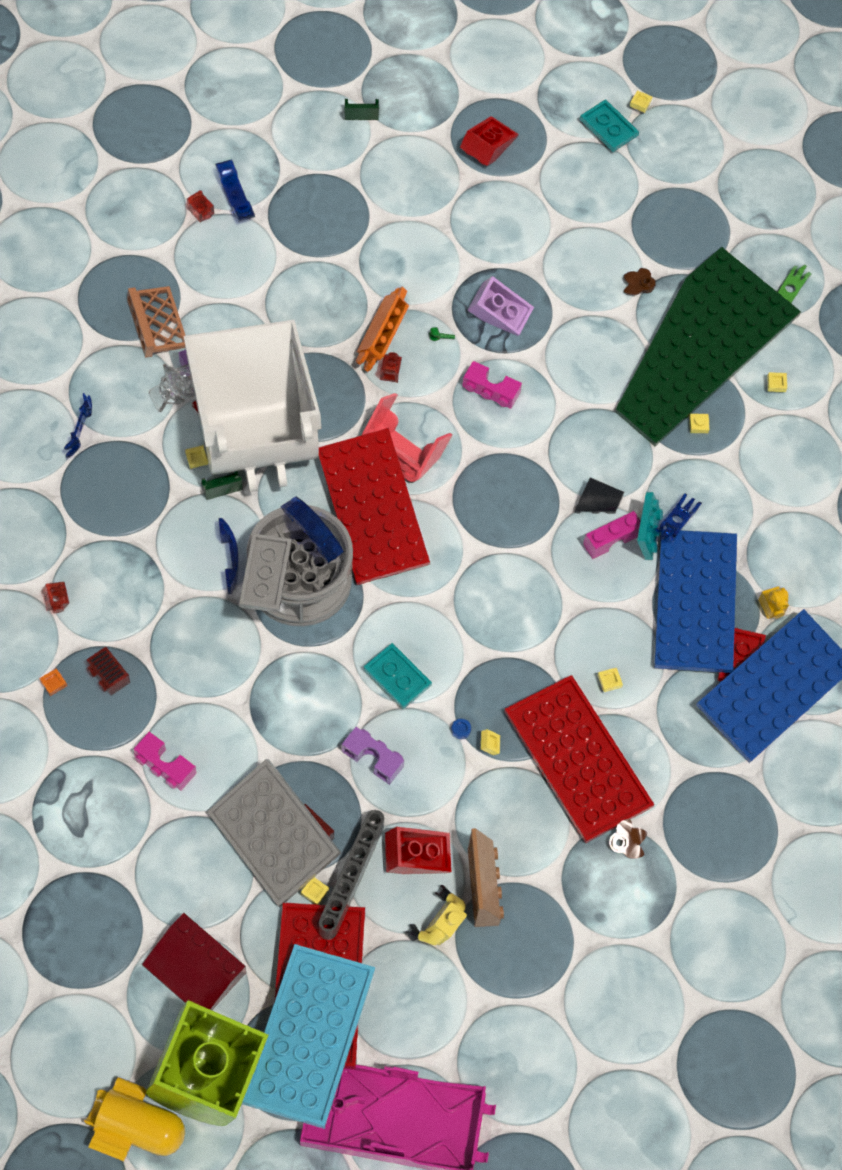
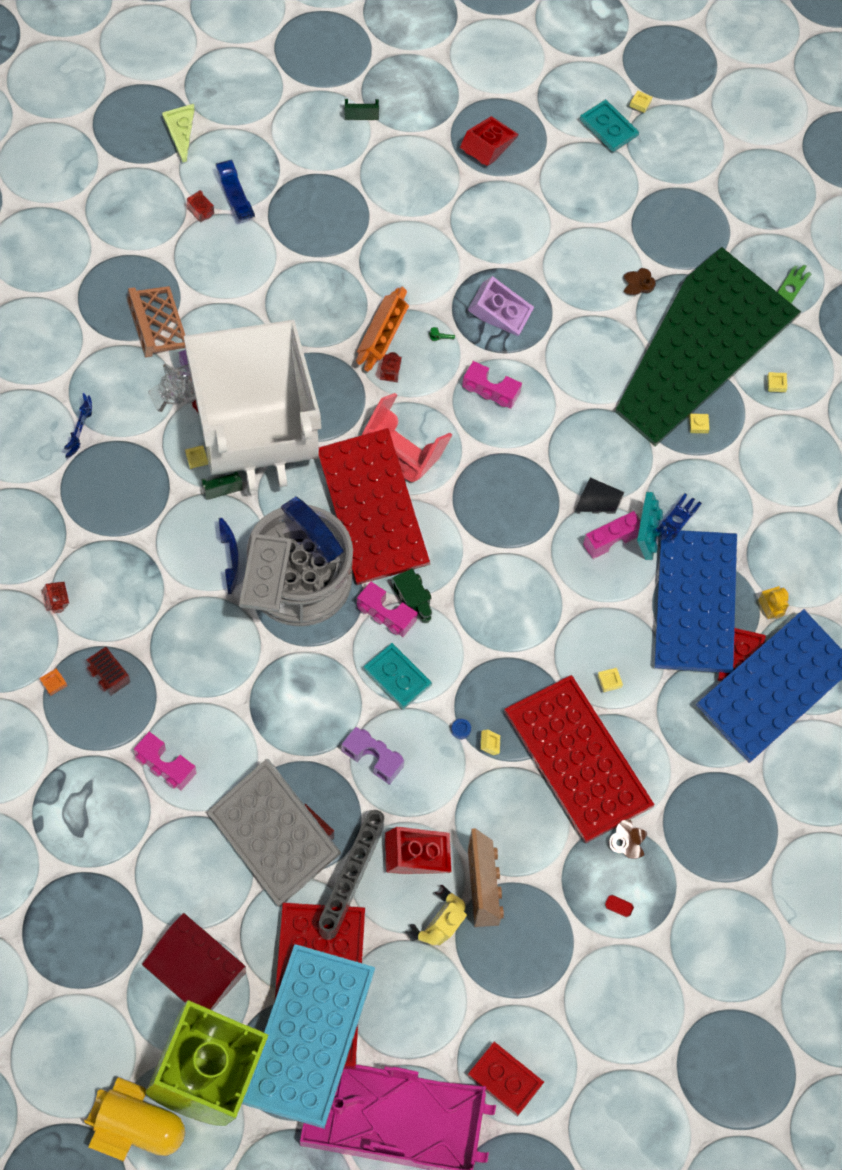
light yellow plate [301,877,330,905] -> none
none -> yellowish green wing [162,104,195,163]
none -> dark pink arch [357,581,418,637]
none -> dark green hinge [391,568,432,623]
none -> red plate [468,1041,544,1117]
none -> red piece [605,895,634,918]

